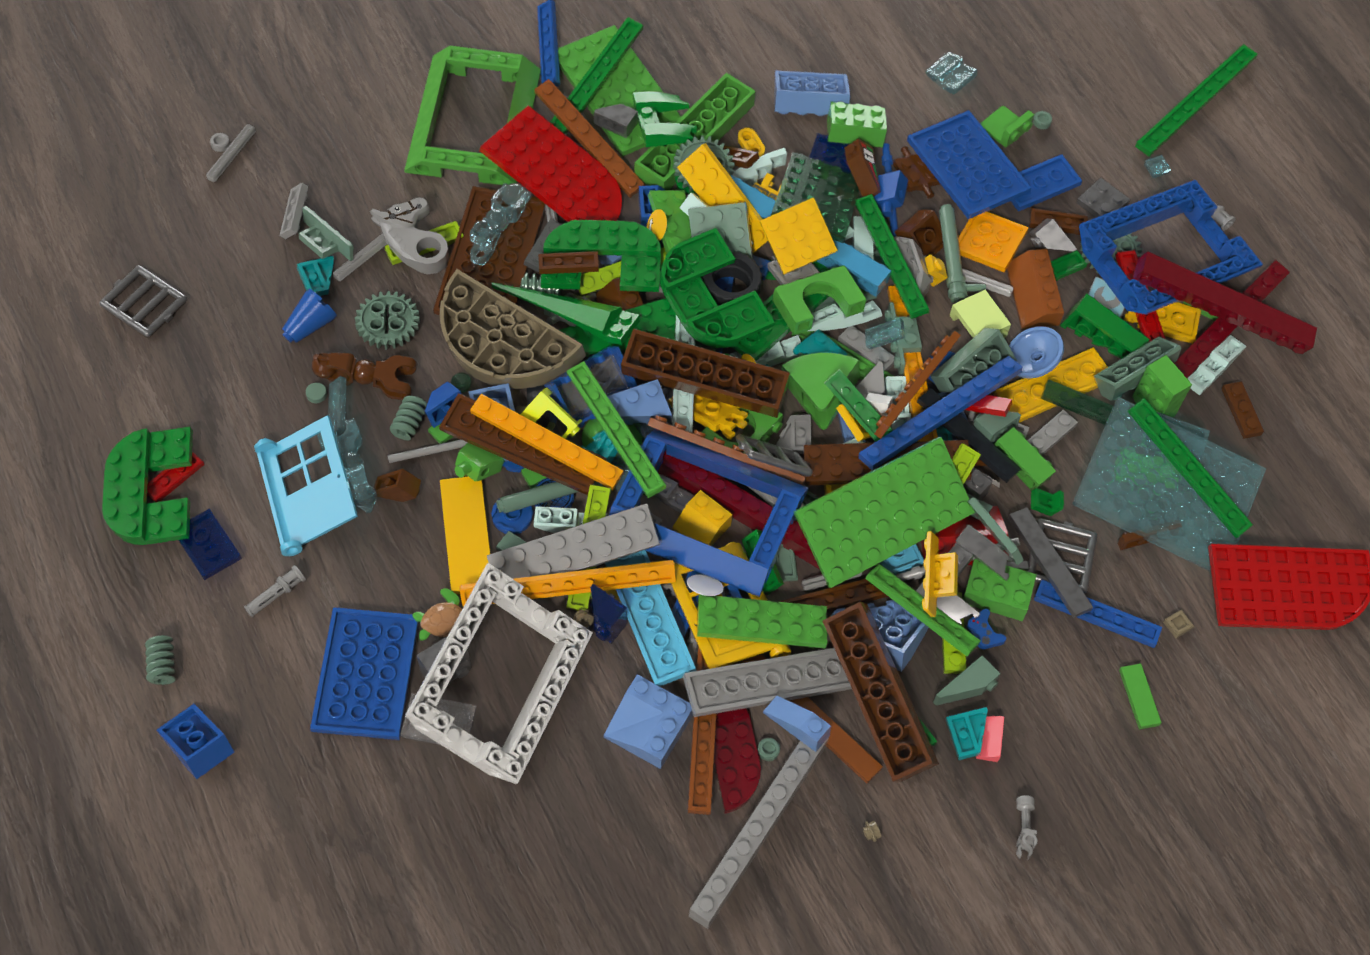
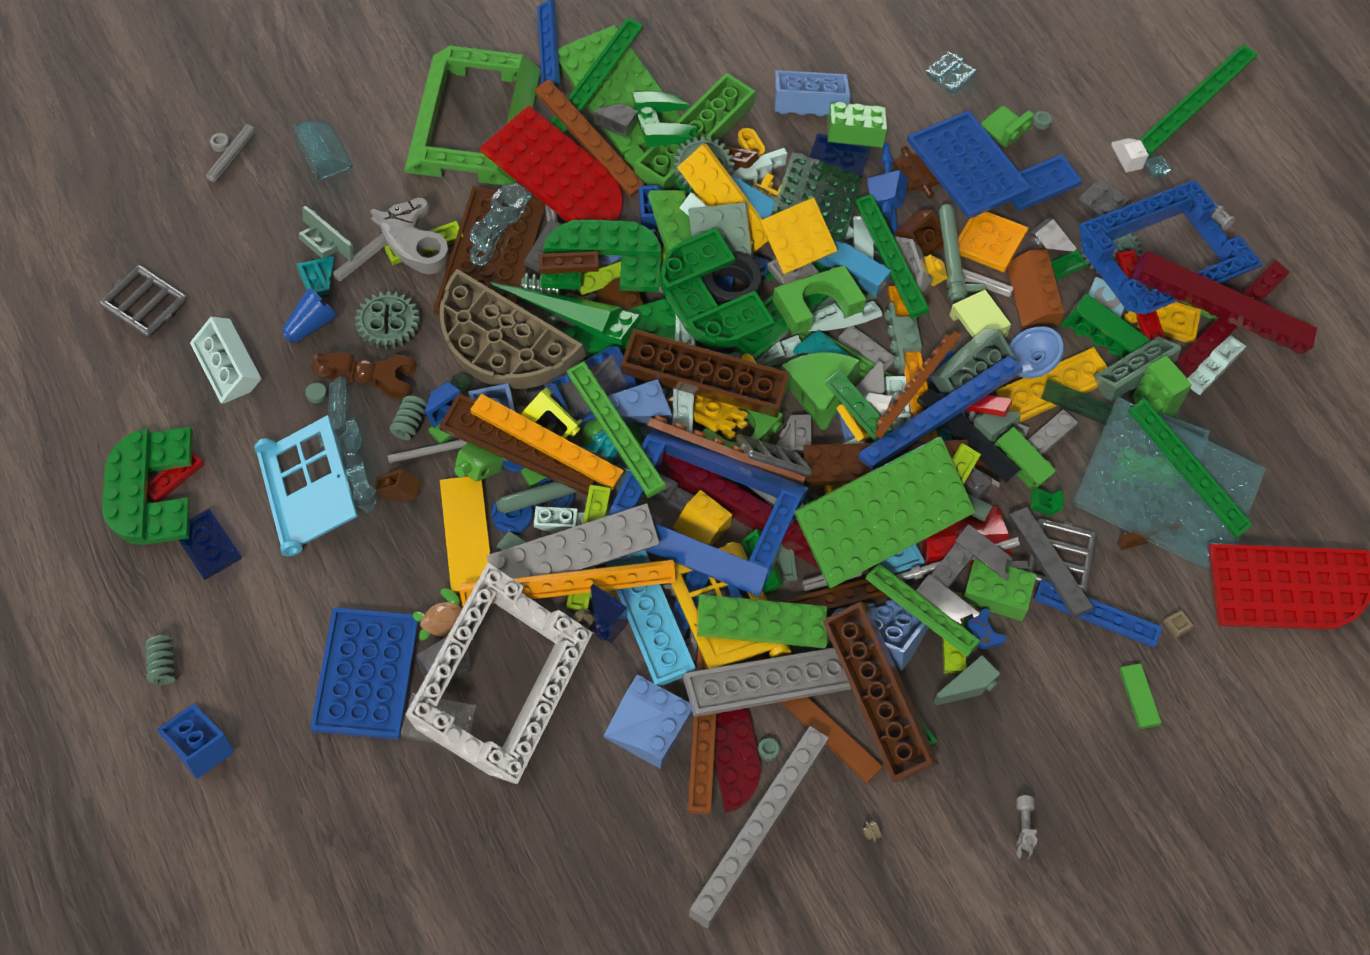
light grey pin [244,565,306,617] -> none
light grey plate [279,183,308,239] -> none
yellow sticker [647,209,667,241] -> none
white sticker [687,575,724,596] -> none
medium blue slope [763,696,831,752] -> none
reddish brown slope [844,138,881,197] -> none
clear light blue plate [865,318,905,350] -> none
yellow bracket [922,531,958,617] -> none
teal wing [946,707,988,760] -> none
sand green tile [968,497,1023,565] -> none
coral slope [976,716,1004,762] -> none
reddish brown plate [1029,208,1088,235] -> none
reddish brown plate [1221,381,1264,439] -> none
none -> light aqua slope [190,316,261,404]
none -> clear light blue slope [293,119,352,180]
none -> bright green slope [624,144,644,170]
none -> white slope [1111,138,1148,173]

